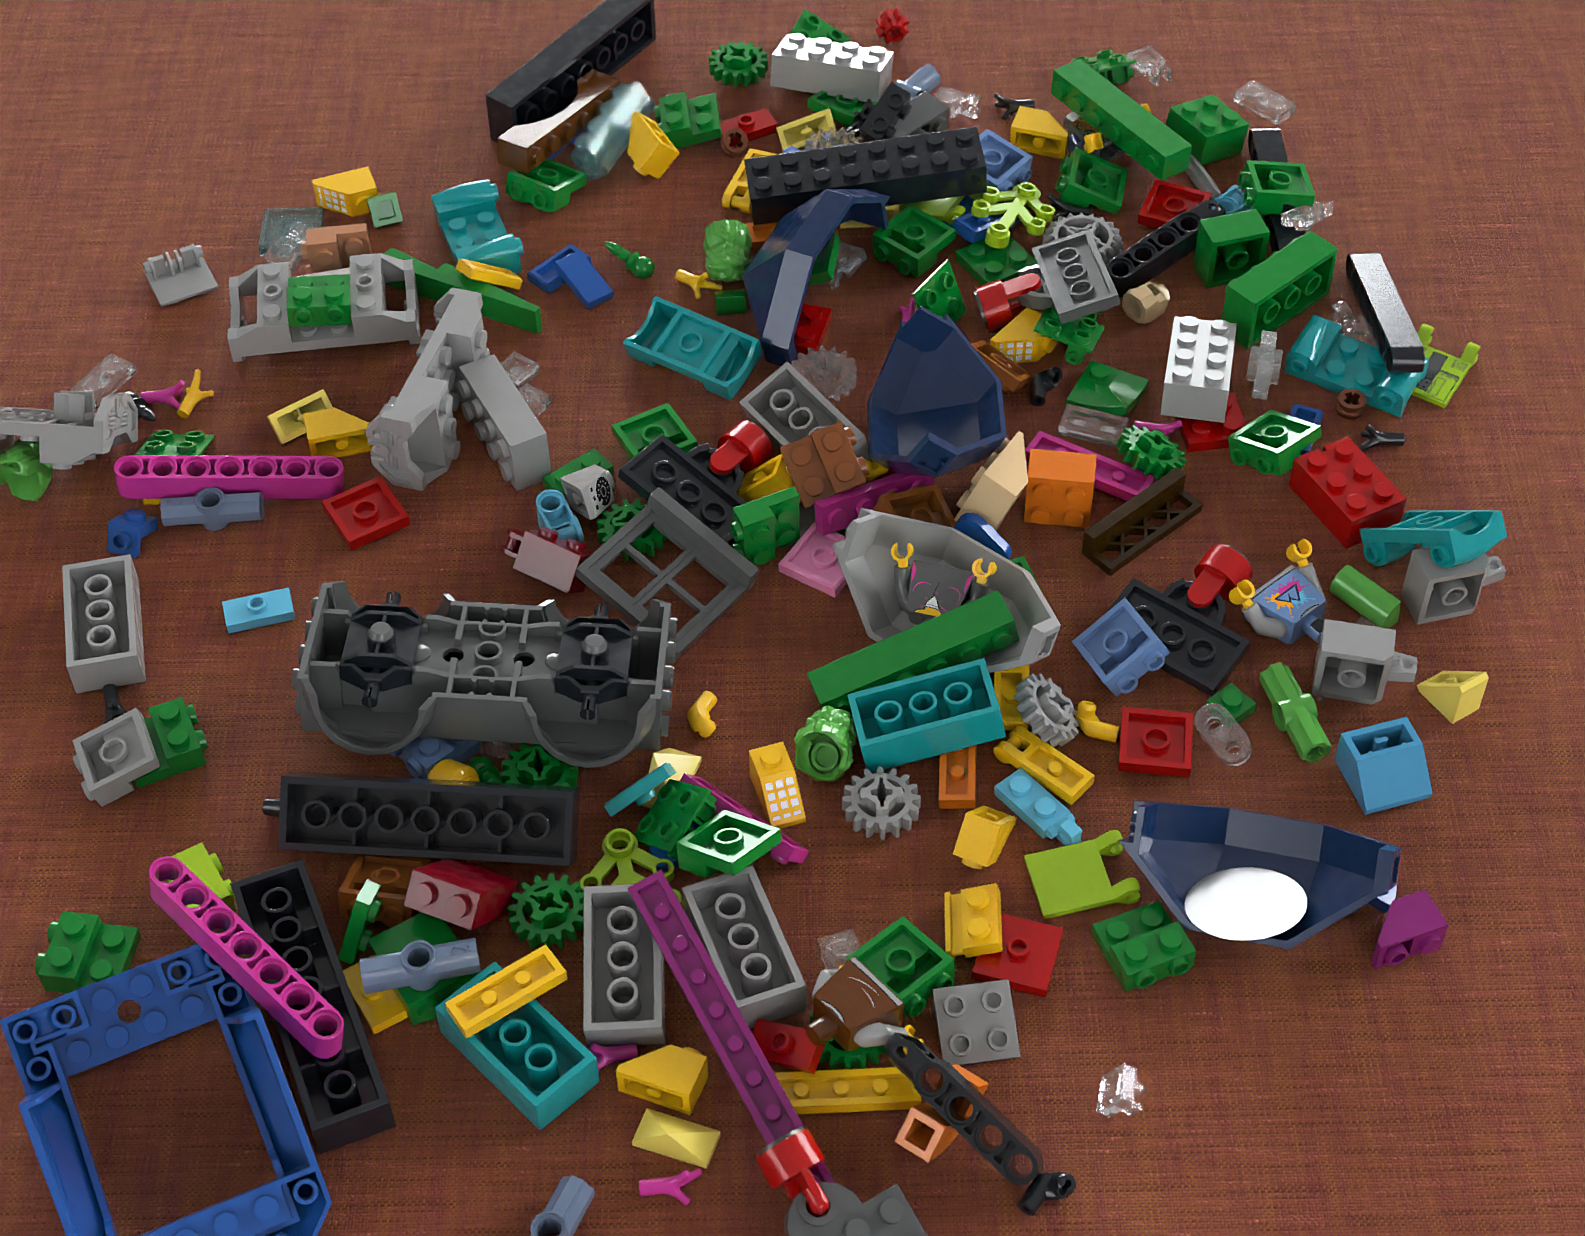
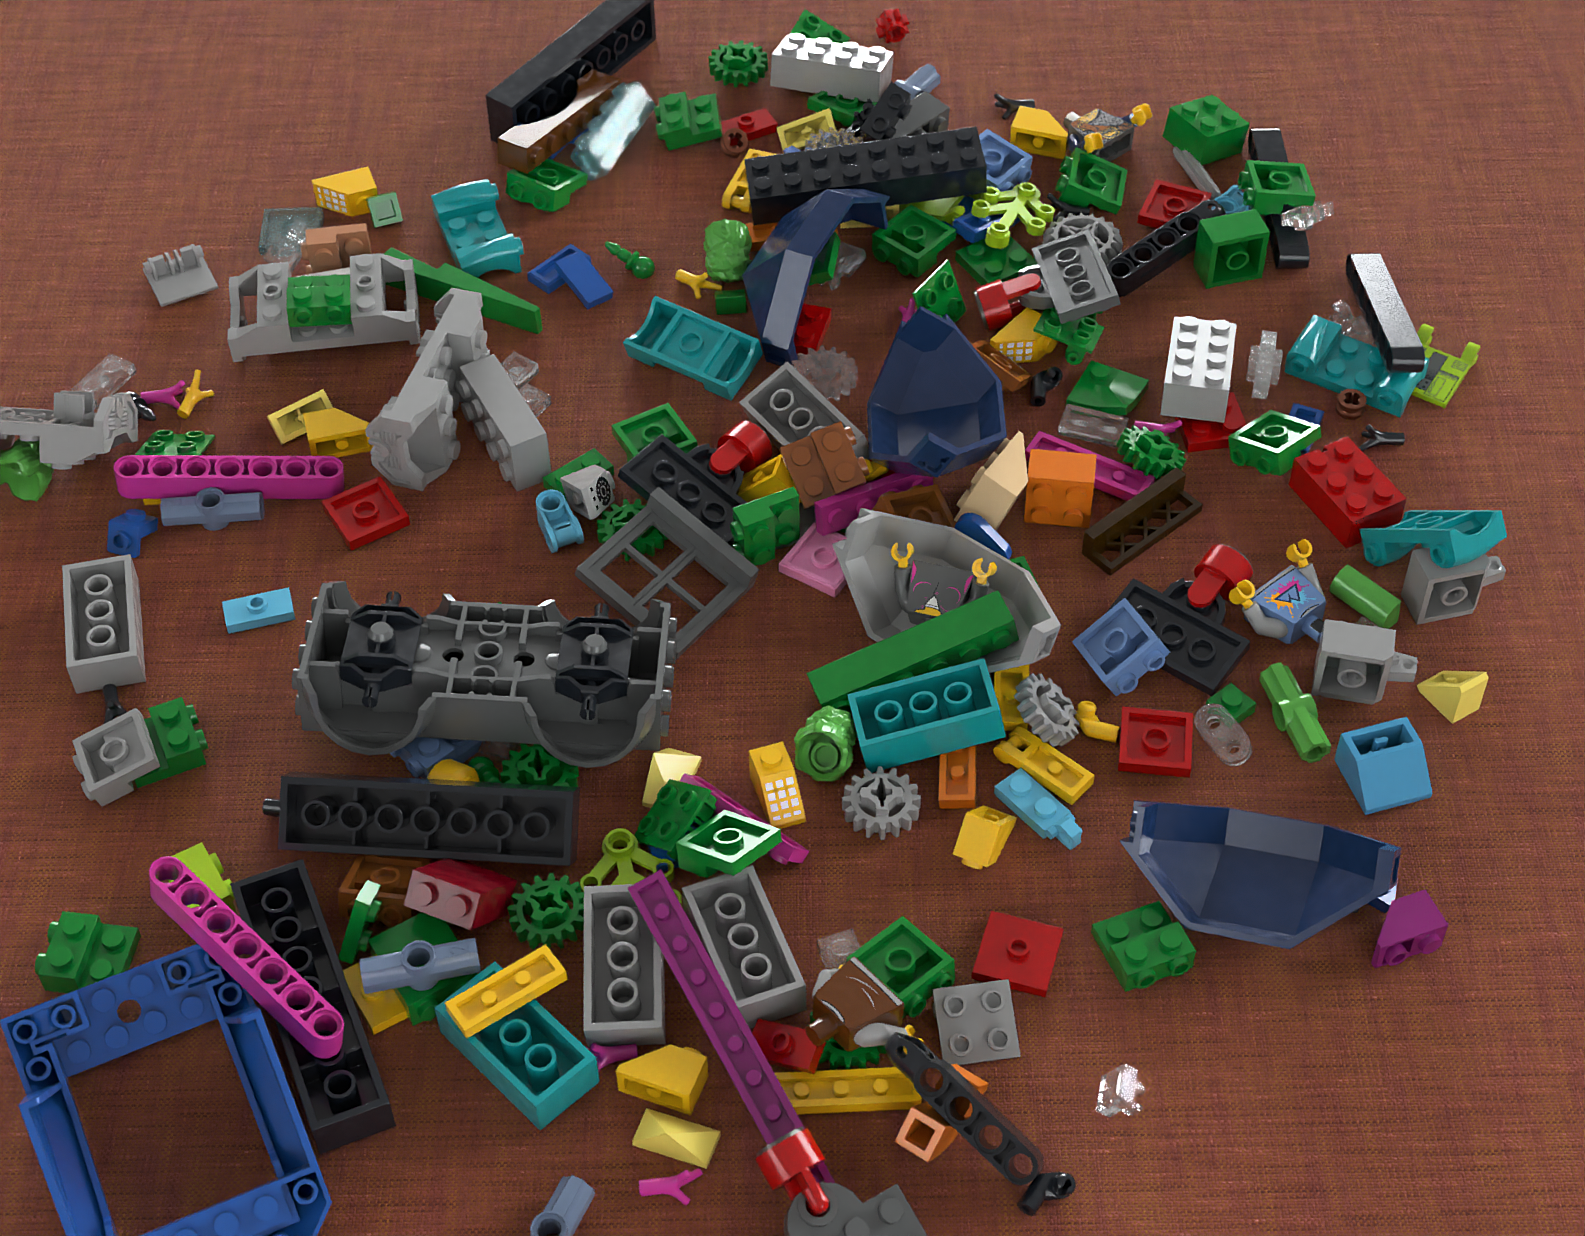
yellow tile [456,258,523,290] -> none
brick [500,527,593,593] -> none
teal plate [604,762,676,817] -> none
yellow slope [627,111,679,179] -> none
yellow arm [687,691,718,738] -> none
clear plate [934,87,981,118] -> none
yellow plate [944,883,1003,960] -> none
lime flag [1024,830,1140,920] -> none
green brick [1051,59,1192,181] -> none
green hinge [1062,50,1136,85] -> none
tan rock [1122,281,1170,323] -> none
clear plate [1127,45,1172,86] -> none
sticker [1185,867,1307,941] -> none
green brick [1221,230,1338,350] -> none
clear plate [1233,79,1296,125] -> none

